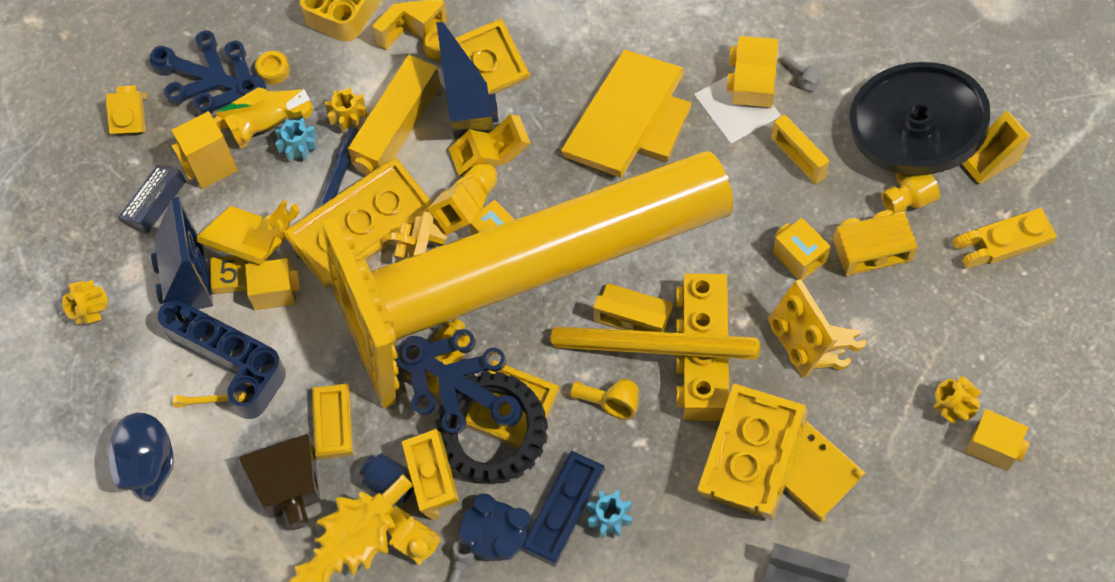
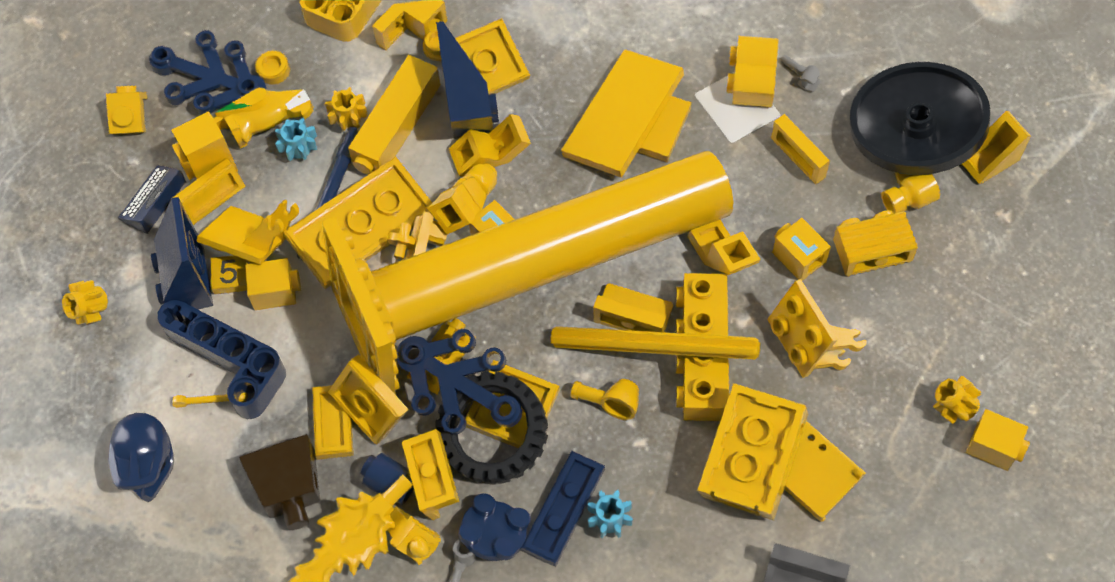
yellow hinge [952,207,1057,268] -> none
none -> yellow tile [172,158,246,225]
none -> yellow tile [328,354,409,445]
none -> yellow slope [687,220,761,275]

